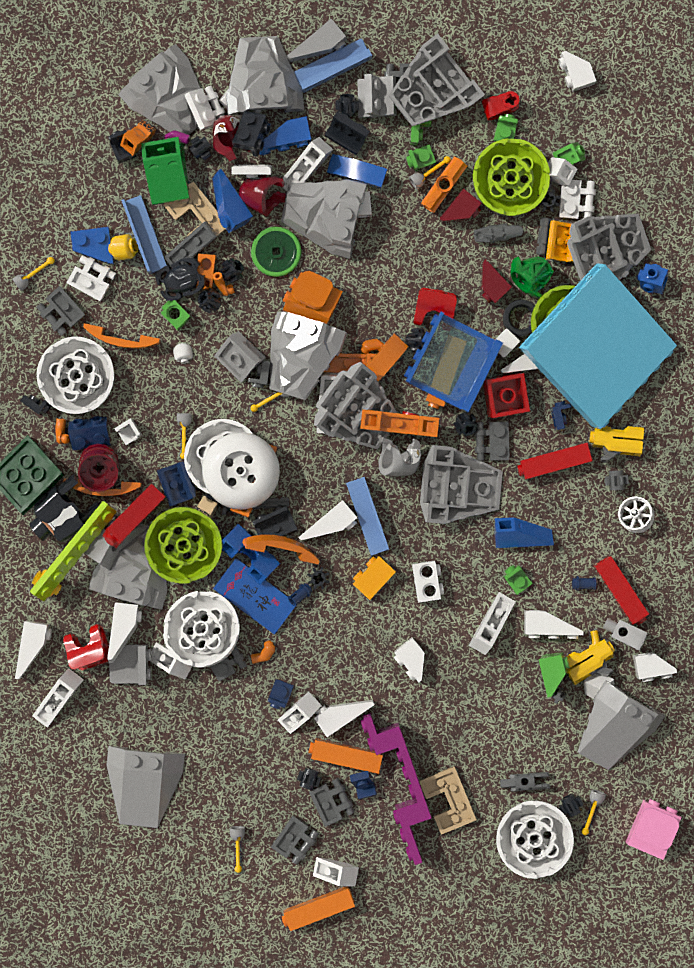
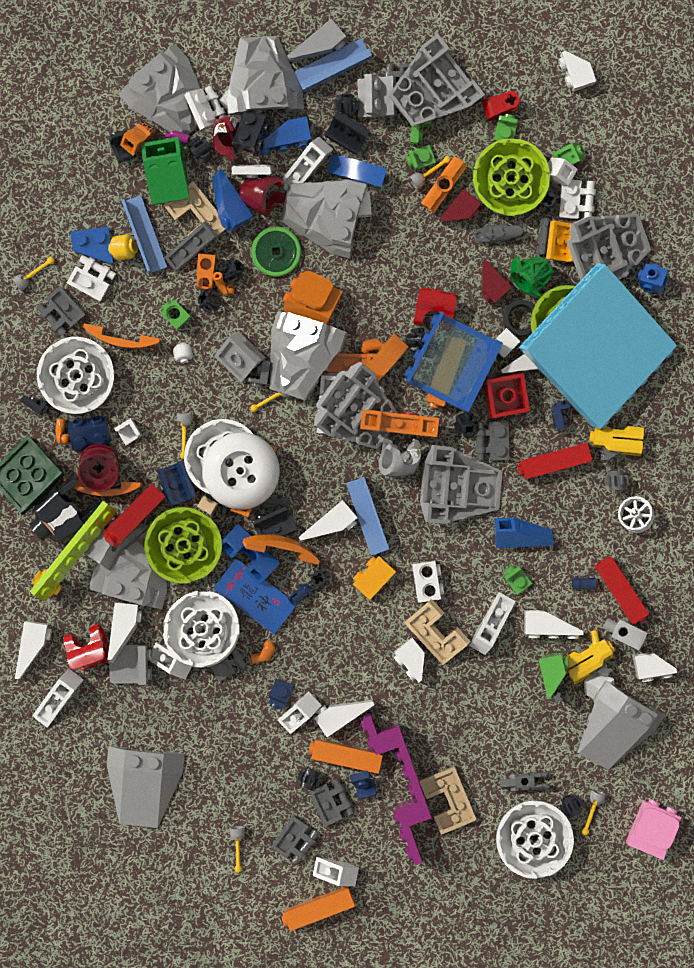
black shield [155,257,206,301] -> none
none -> tan plate [404,599,471,665]

